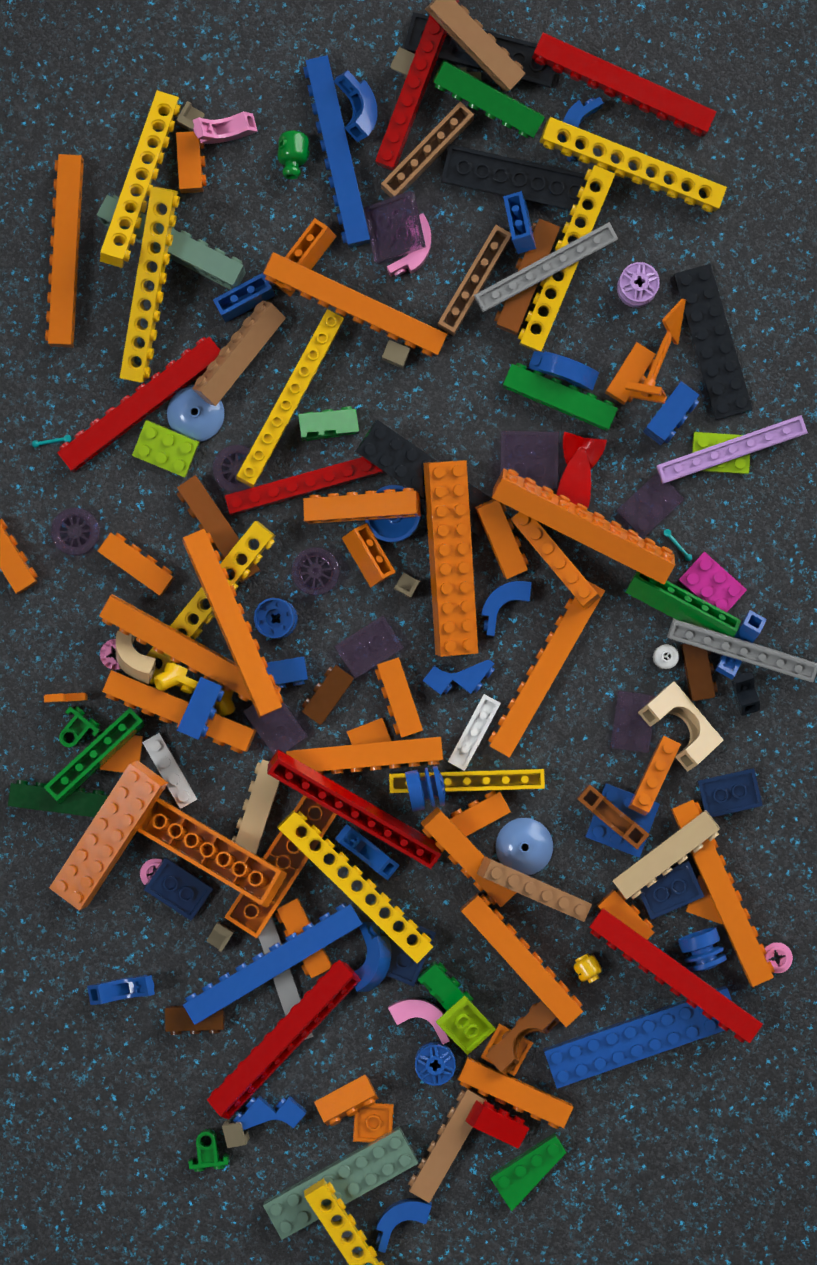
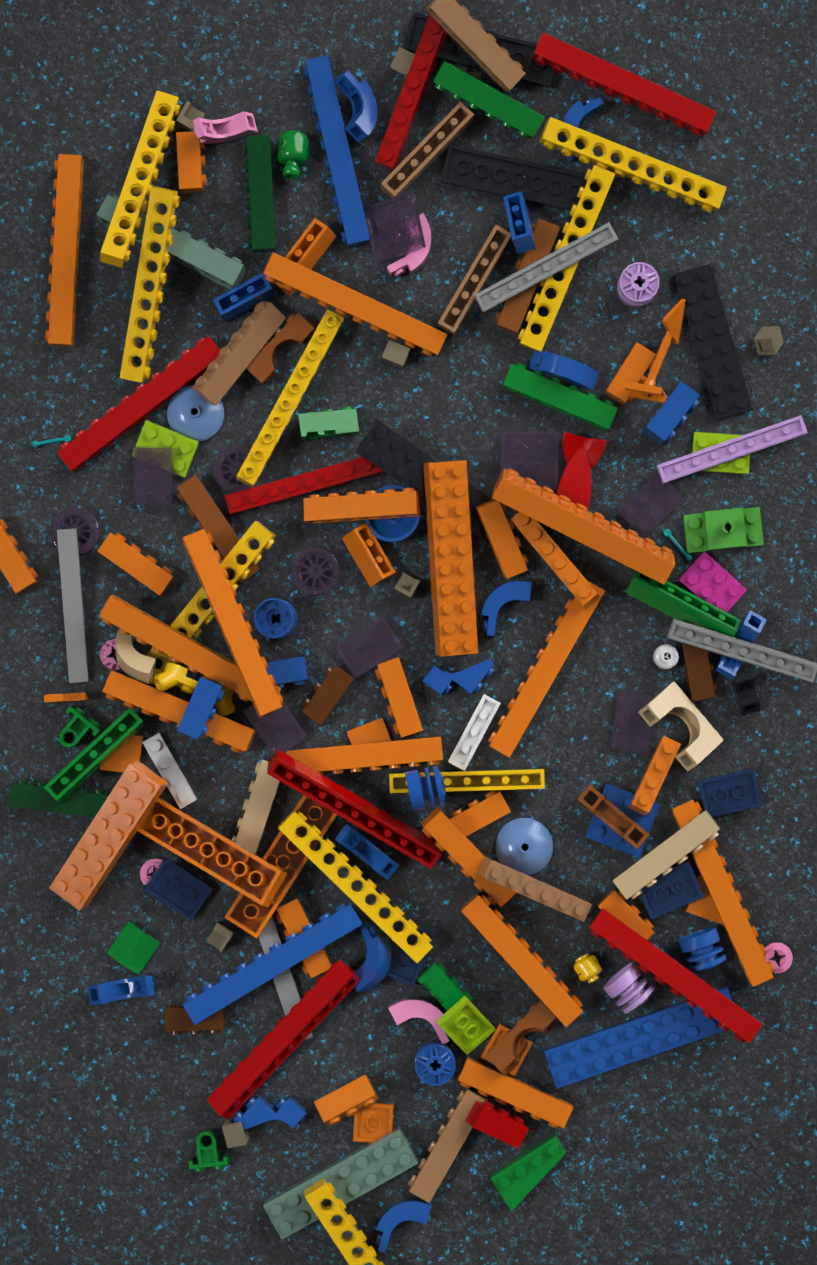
none -> light grey tile [57,528,89,683]
none -> green slope [107,921,161,975]
none -> clear purple plate [133,446,173,506]
none -> dark green brick [244,135,276,253]
none -> dark orange arch [246,313,315,386]
none -> lavender wheel [603,962,655,1014]
none -> bright green brick [683,507,764,553]
none -> dark tan panel [754,326,784,355]

